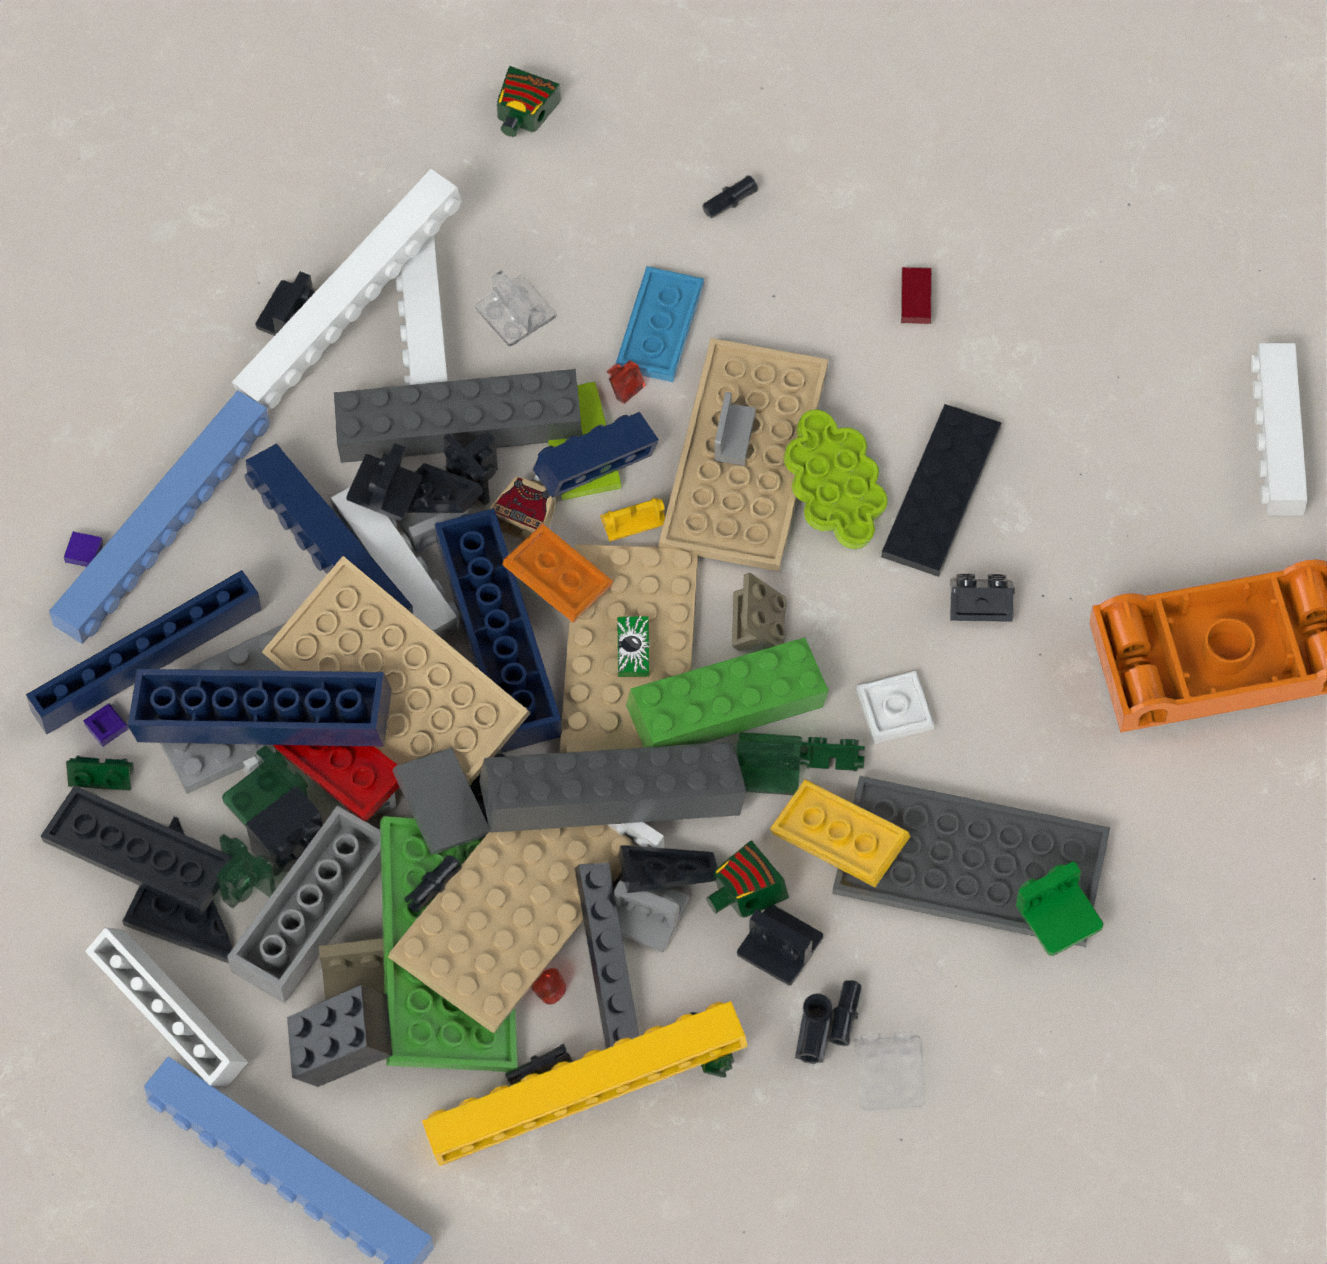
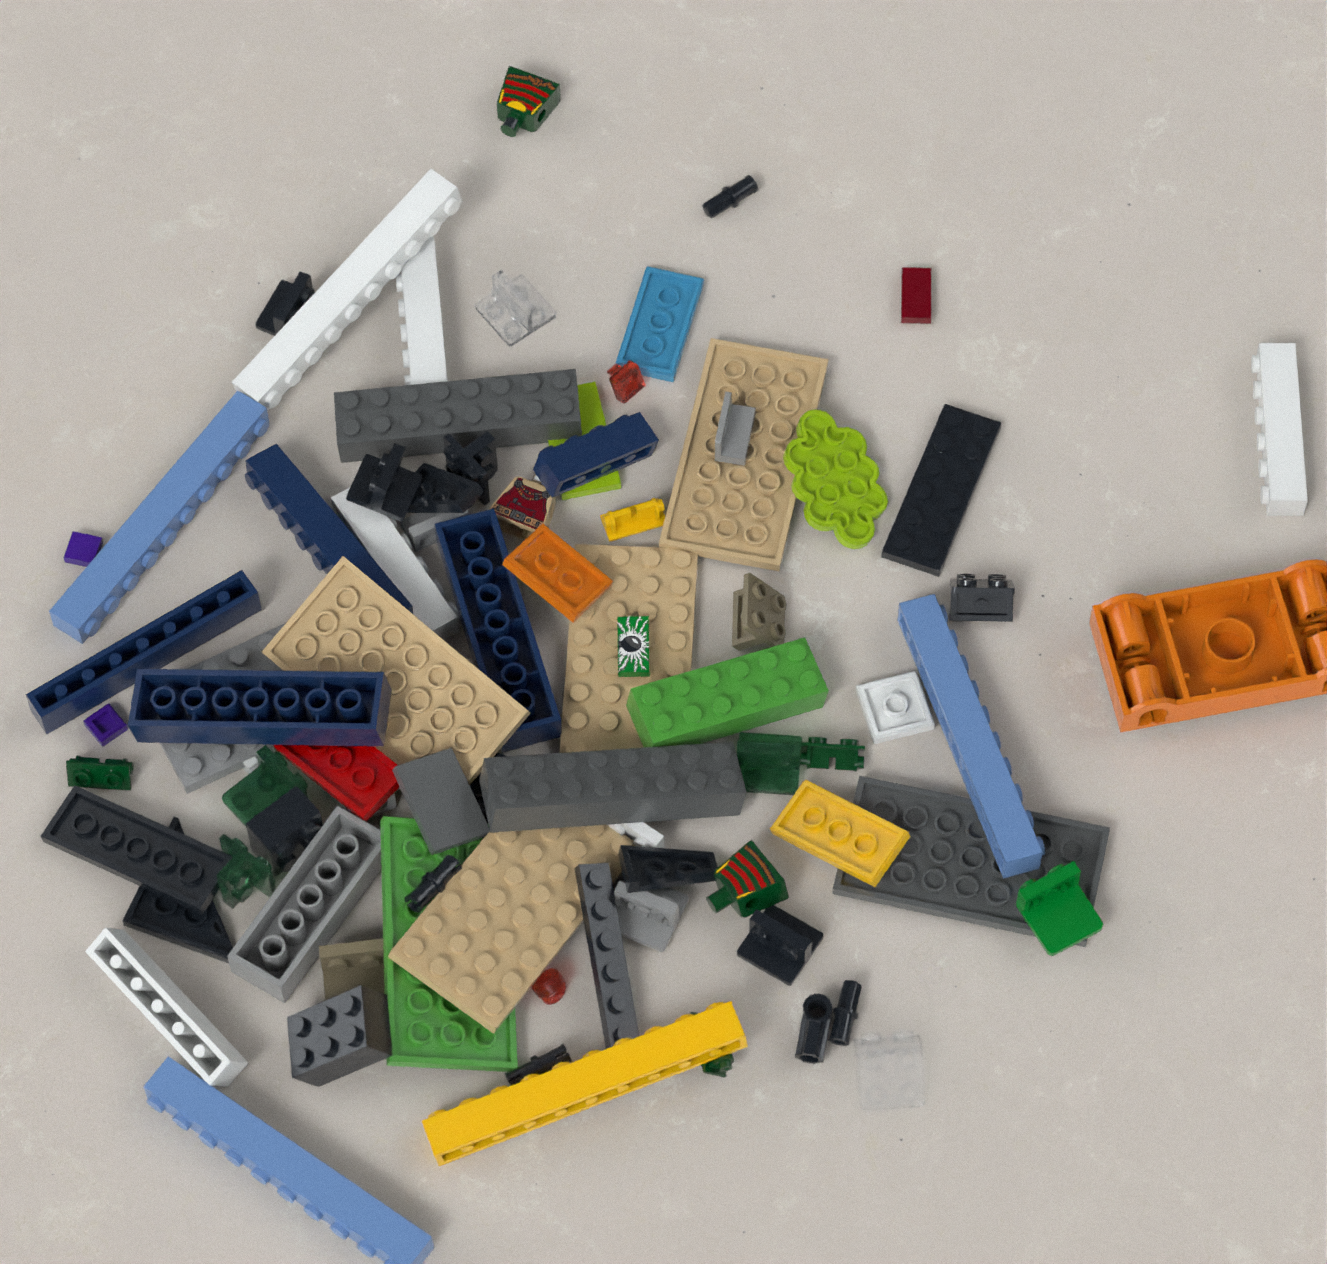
none -> medium blue brick [897,594,1045,878]

